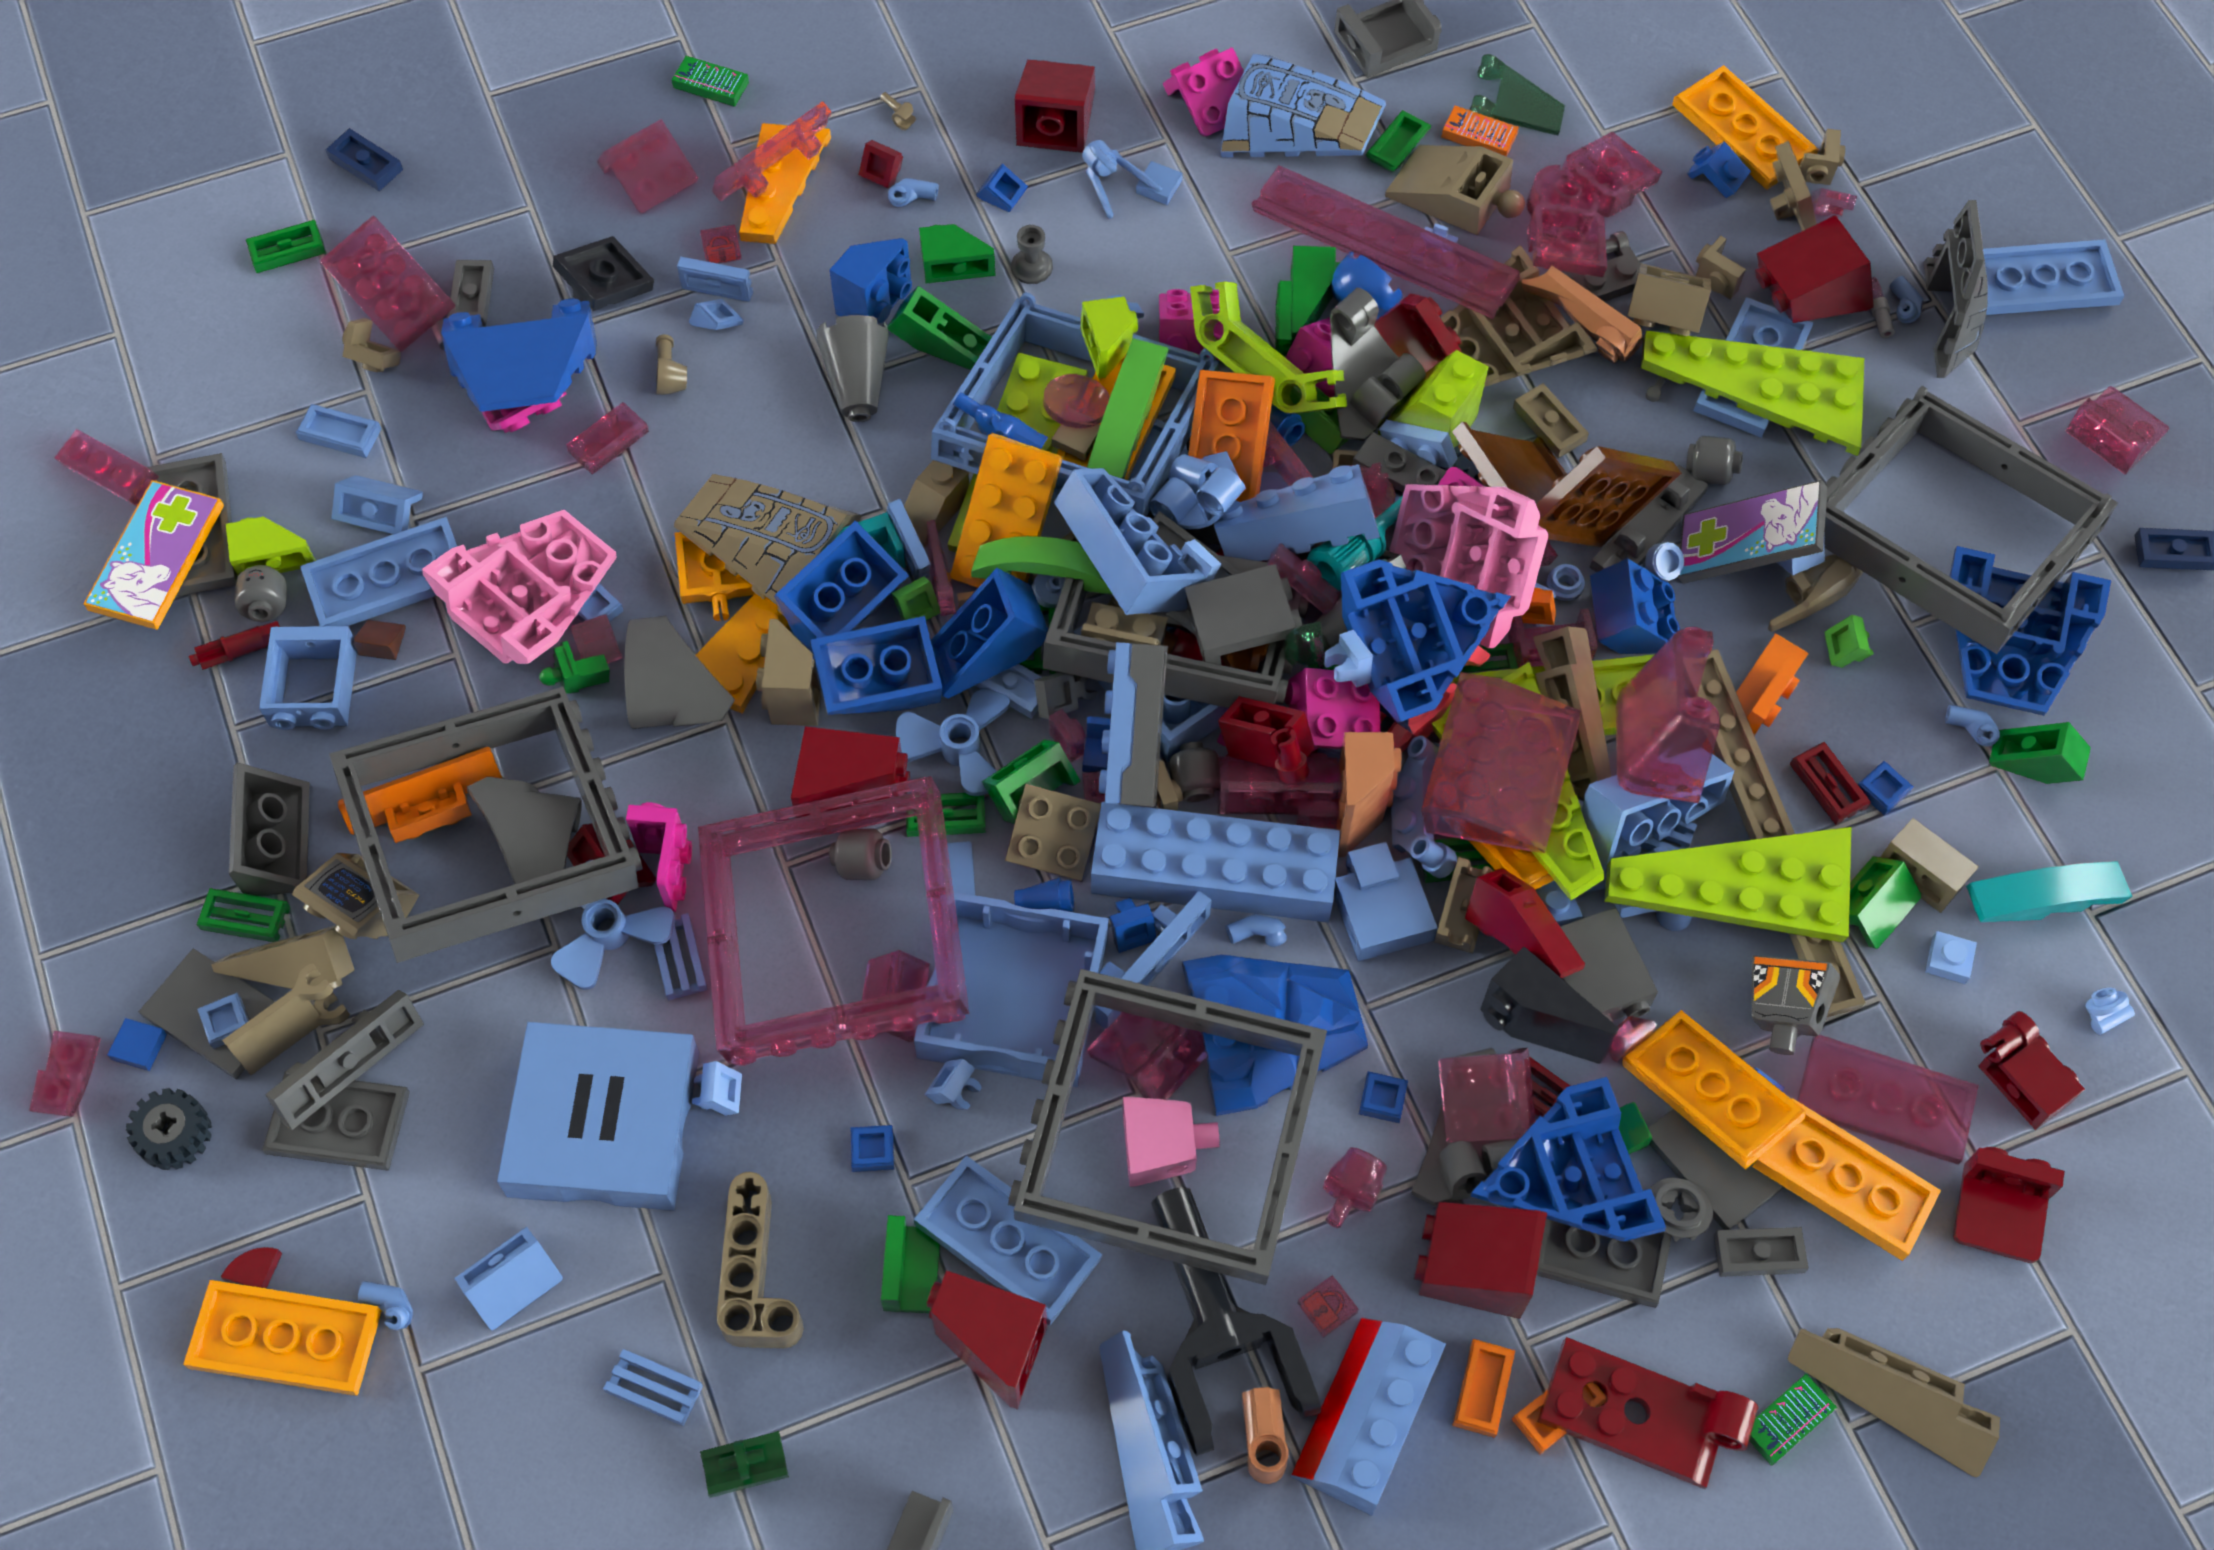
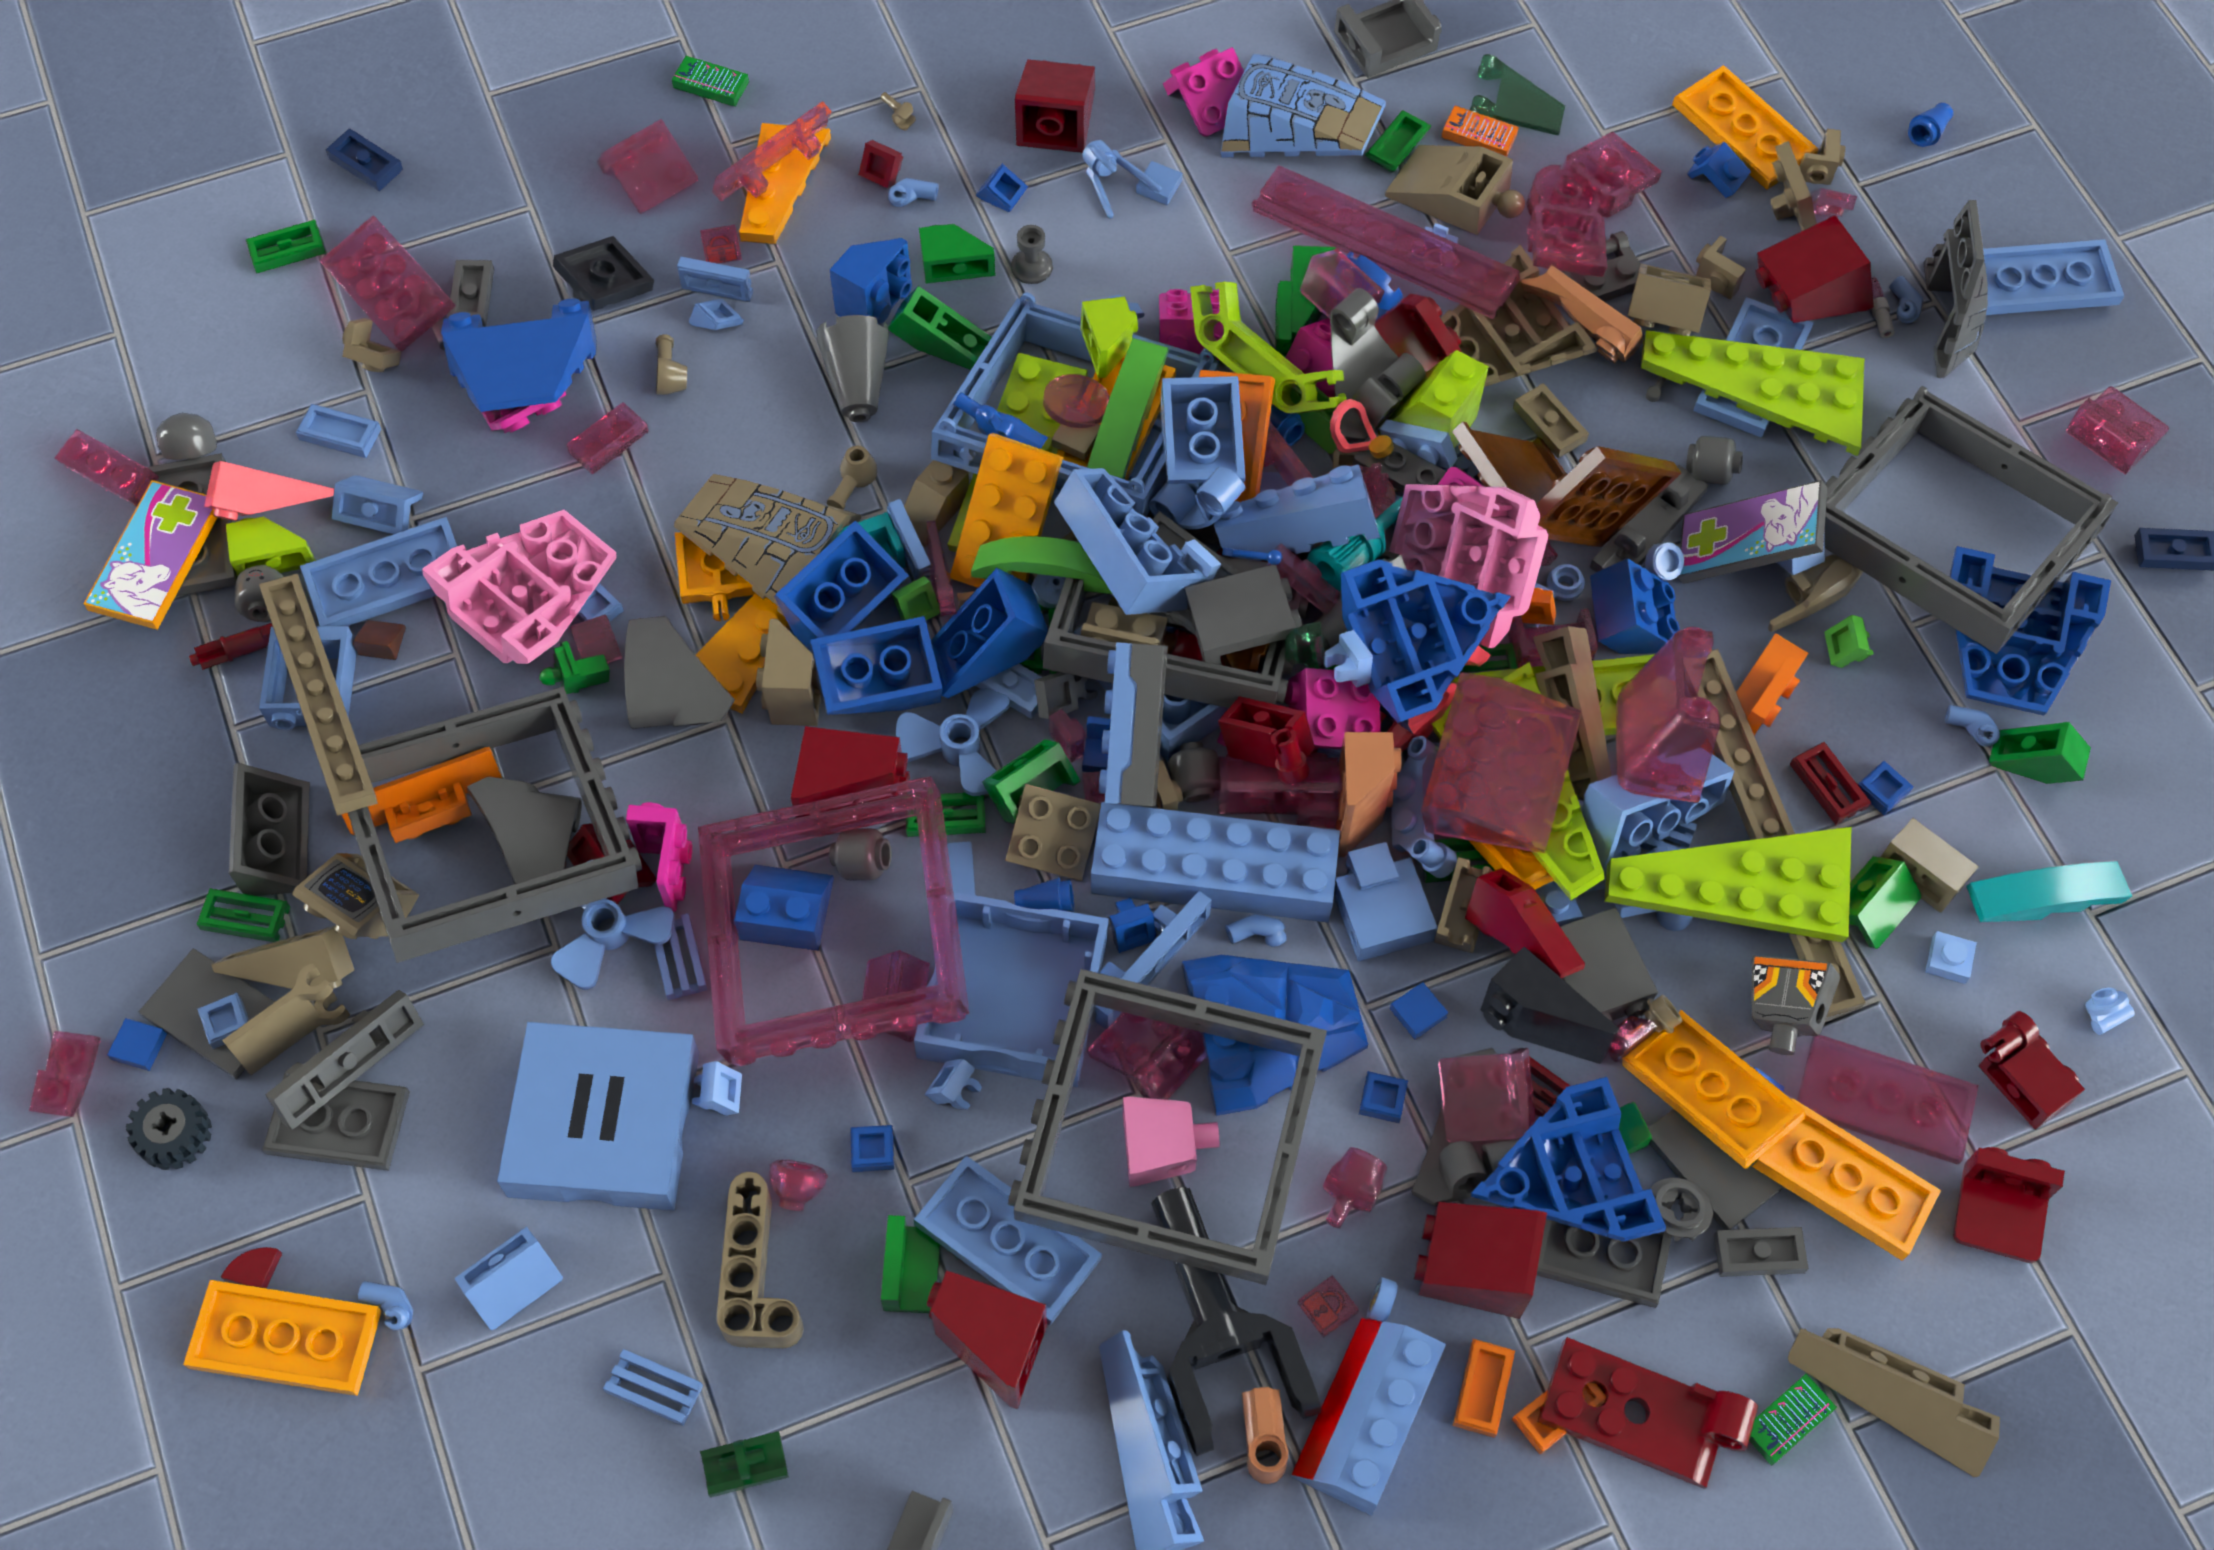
none -> dark grey hair [156,413,217,460]
none -> coral slope [204,461,334,521]
none -> dark tan plate [259,574,378,816]
none -> blue slope [734,865,834,951]
none -> clear pink brick [769,1159,828,1211]
none -> dark tan bar [827,446,877,510]
none -> medium blue slope [1160,376,1245,484]
none -> blue hinge [1222,548,1282,565]
none -> clear pink panel [1300,249,1385,319]
none -> coral piece [1330,399,1394,458]
none -> medium blue tile [1367,1277,1398,1322]
none -> blue tile [1390,982,1448,1040]
none -> dark tan plate [1644,995,1682,1033]
none -> blue cone [1908,103,1953,147]

